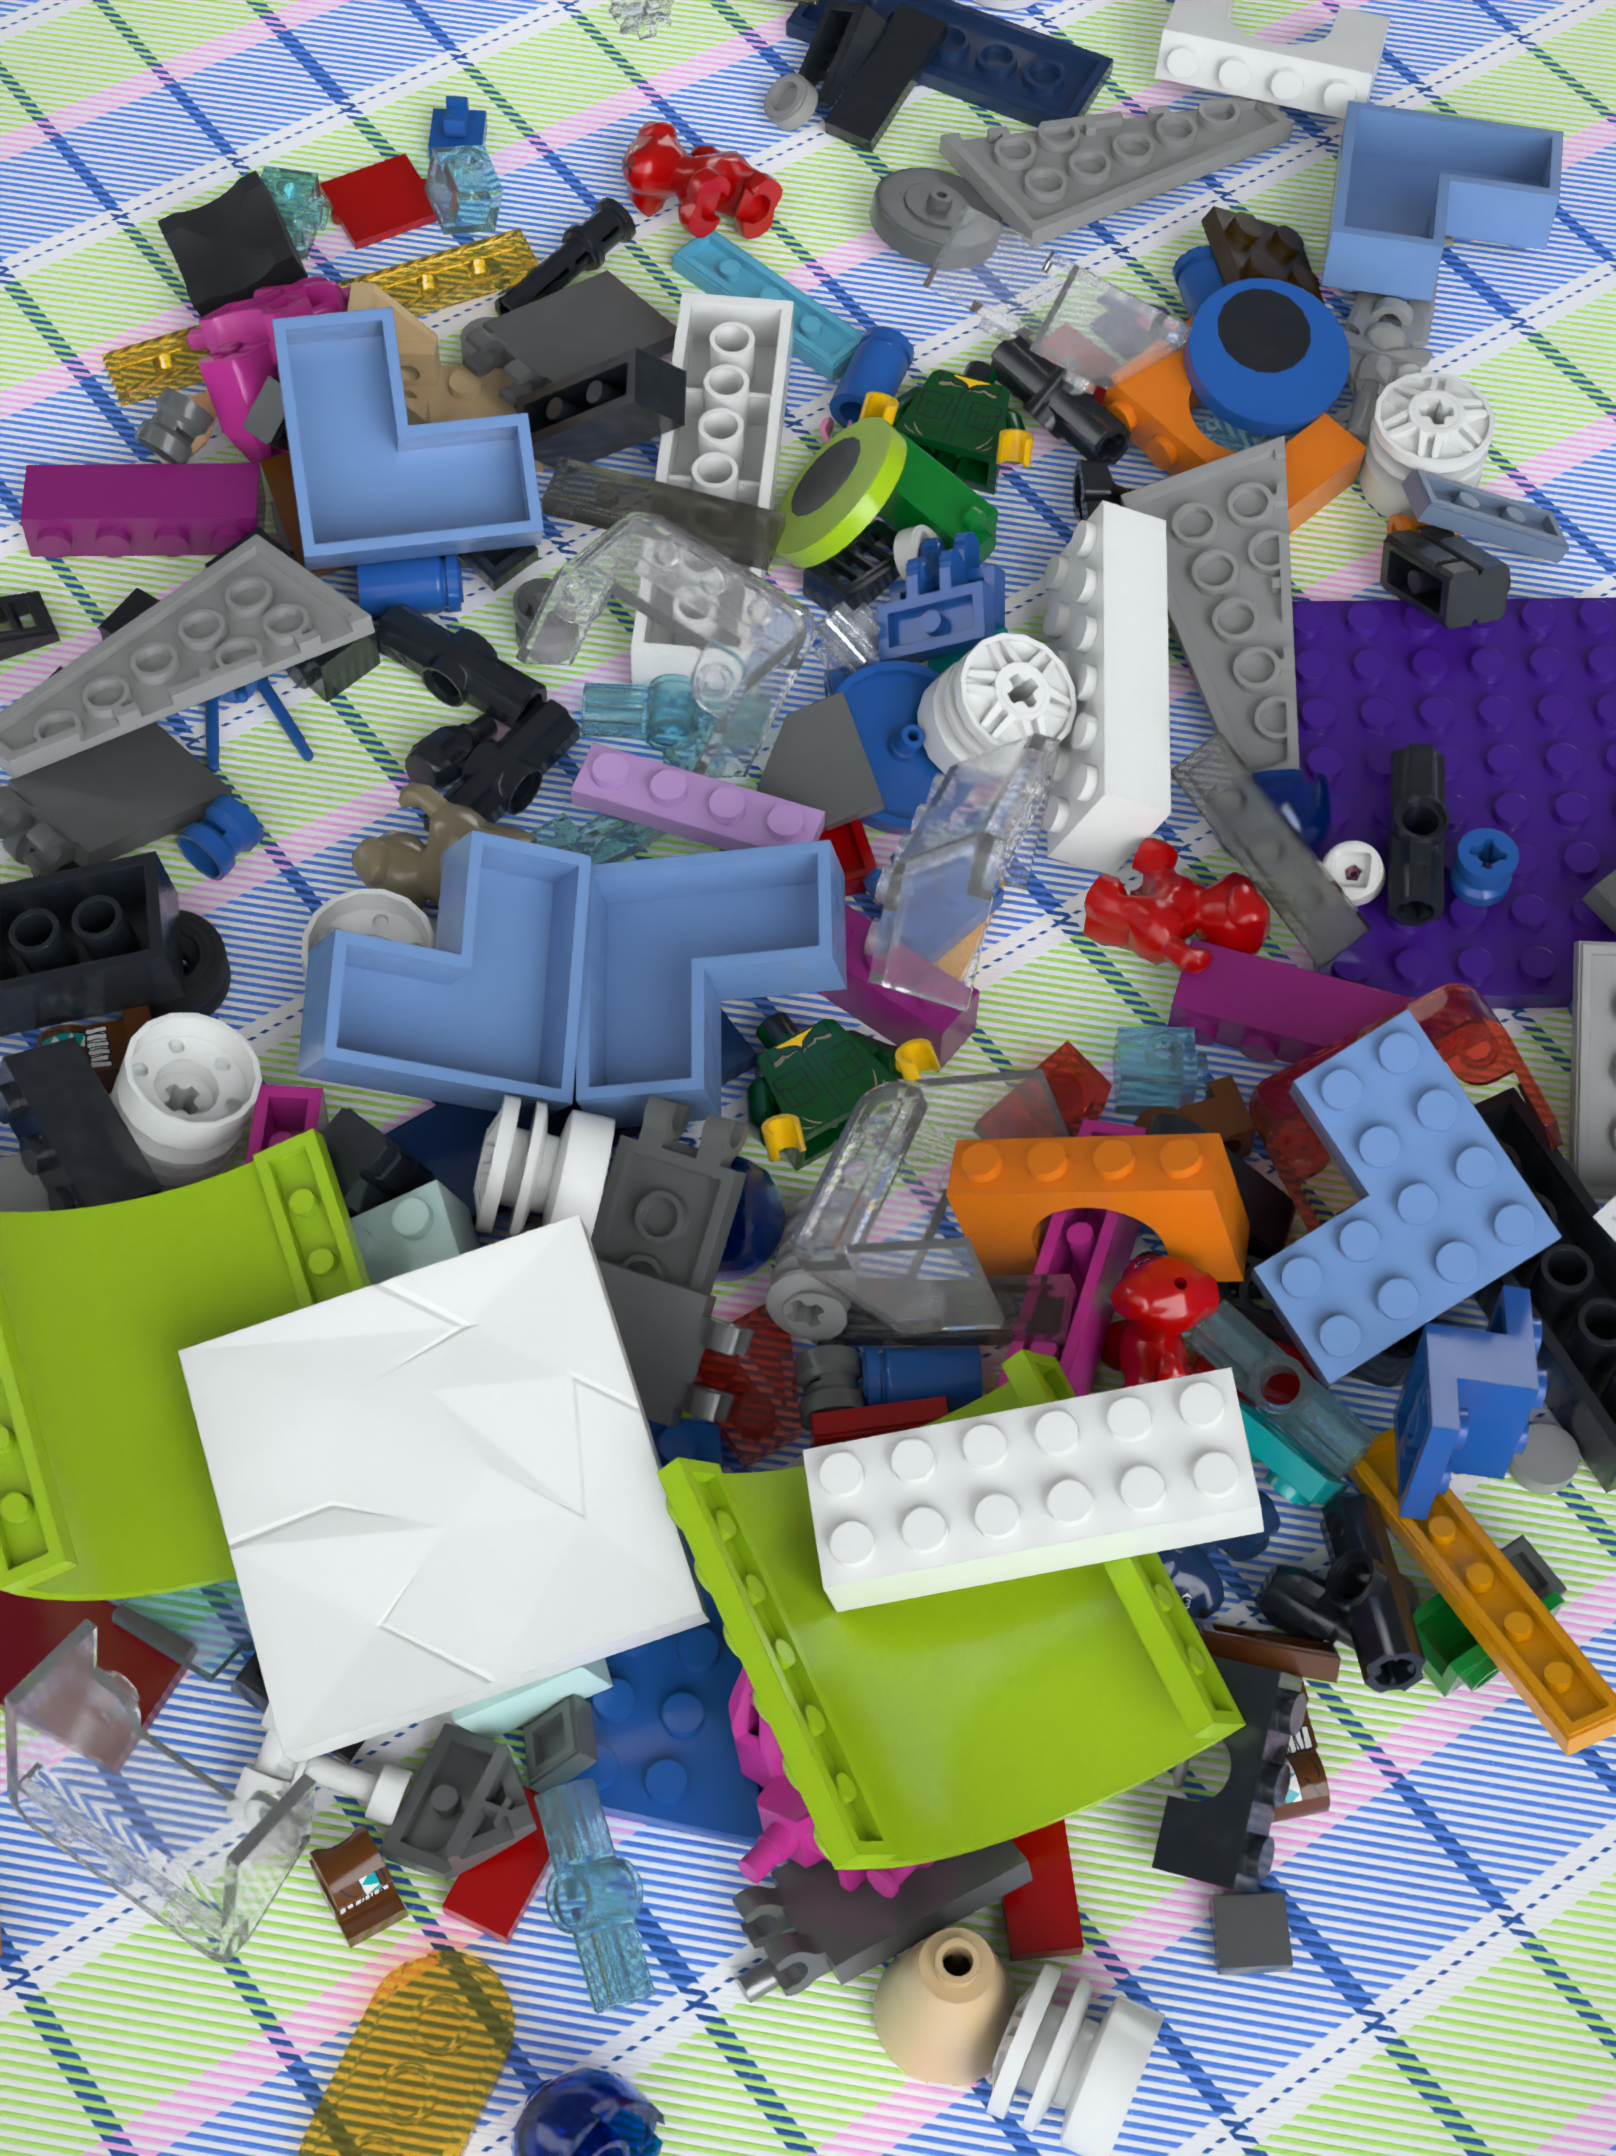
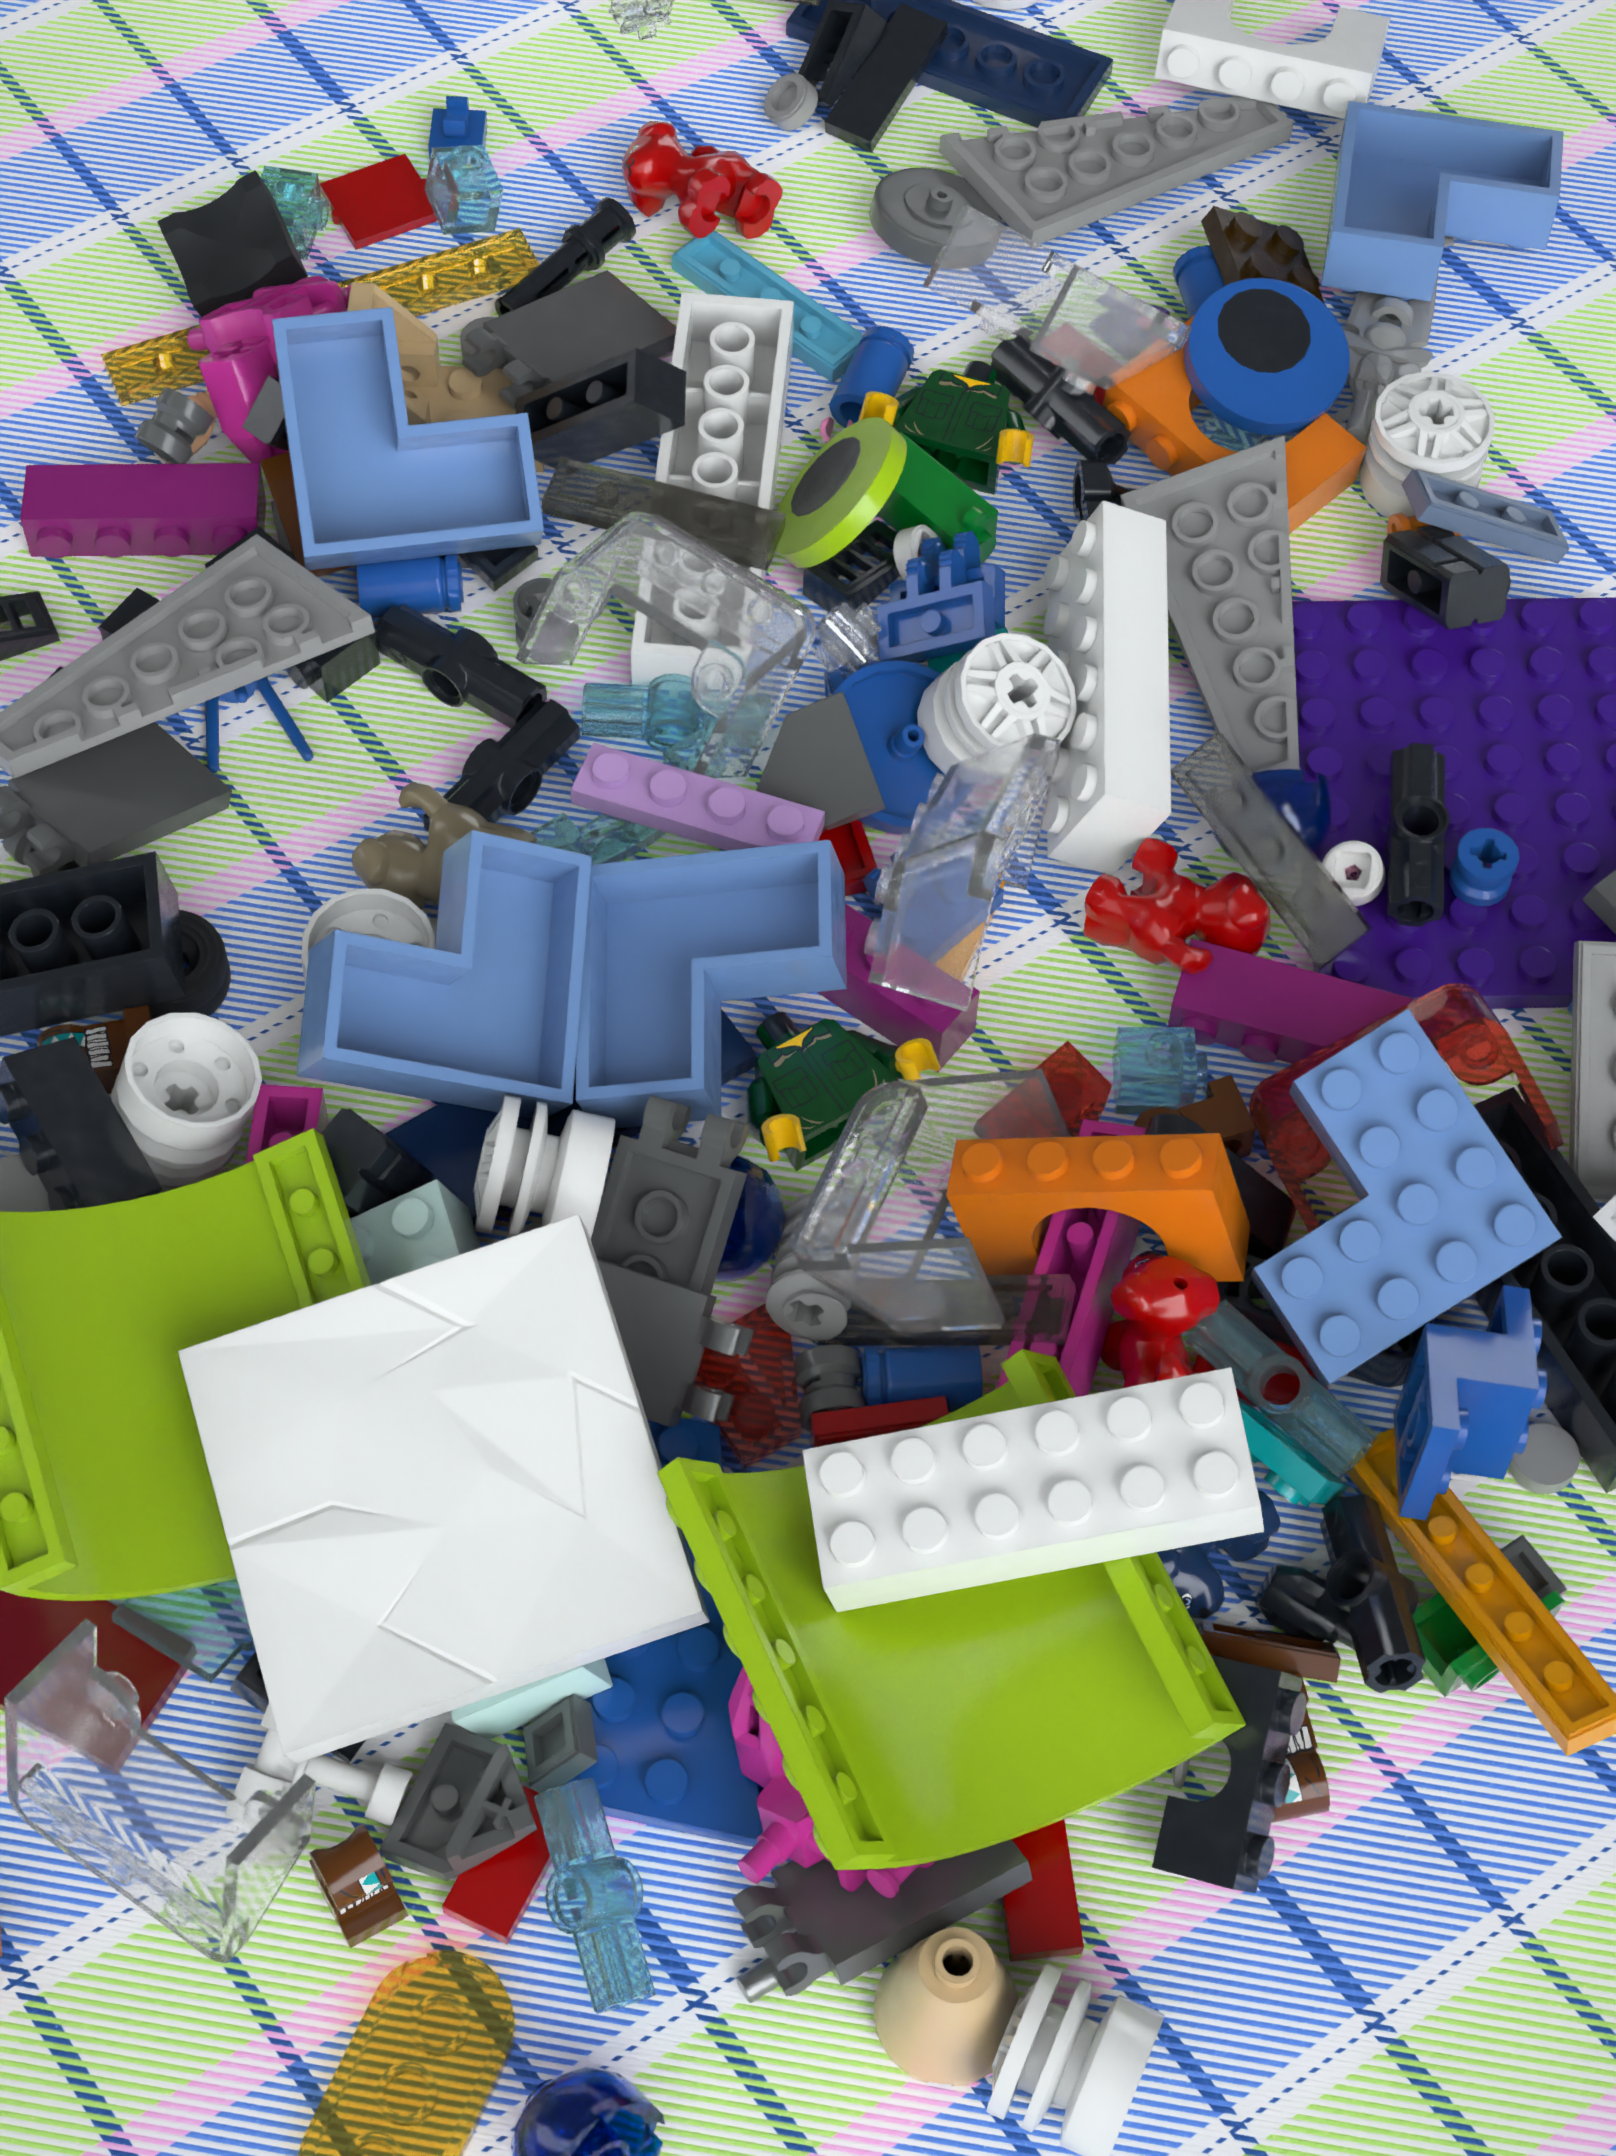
blue wheel [176,794,264,881] -> none
black piece [405,714,498,790] -> none
dark grey tile [1209,1893,1293,1975] -> none

